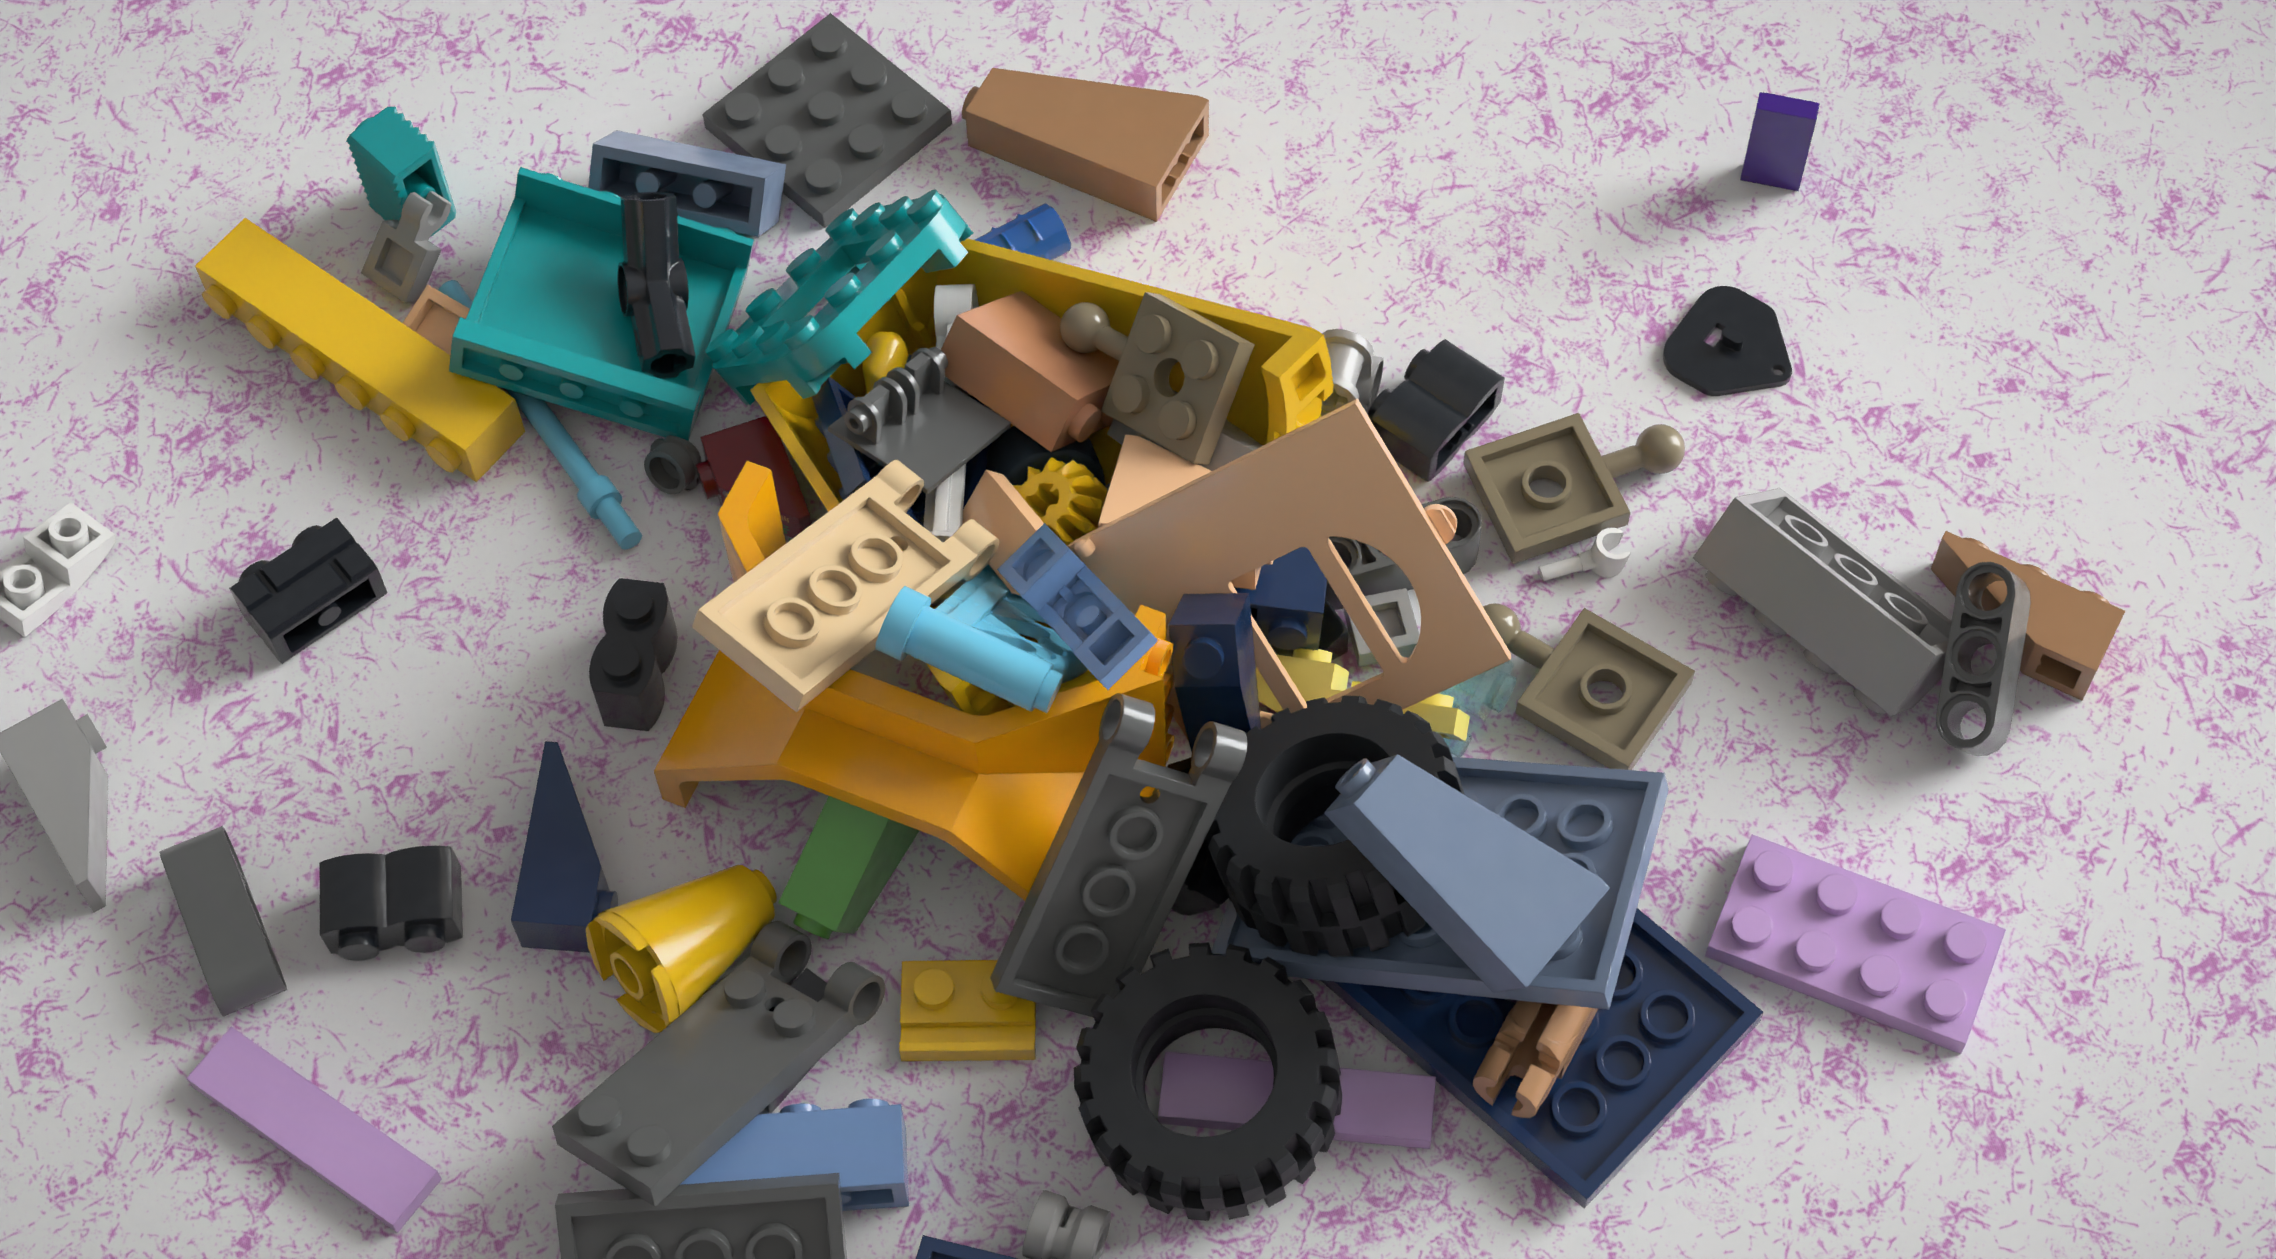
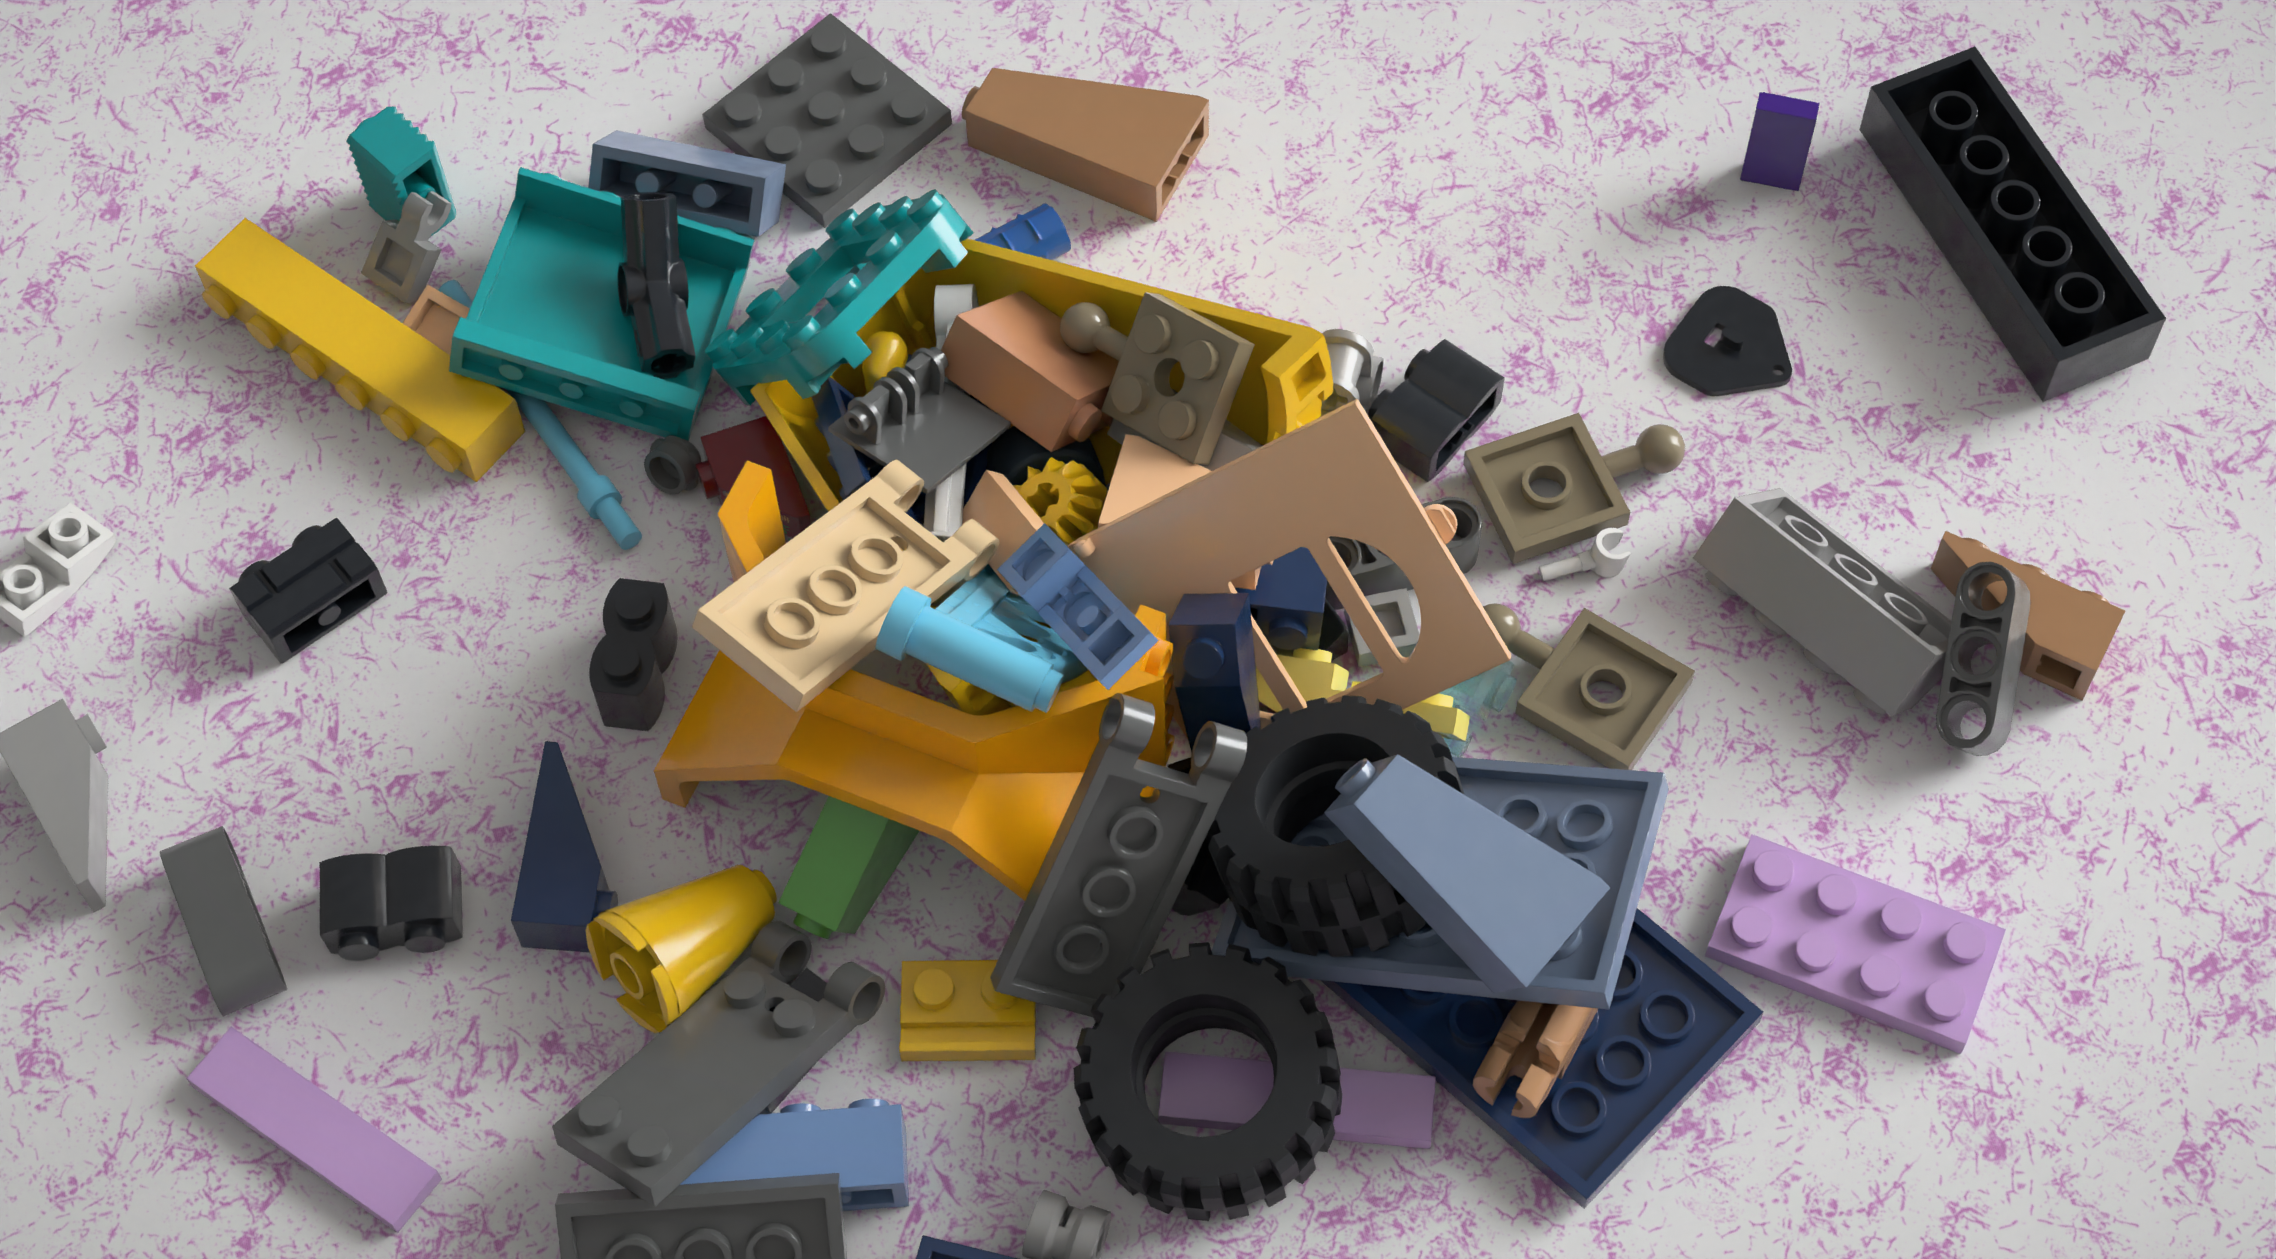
none -> black brick [1859,46,2166,402]

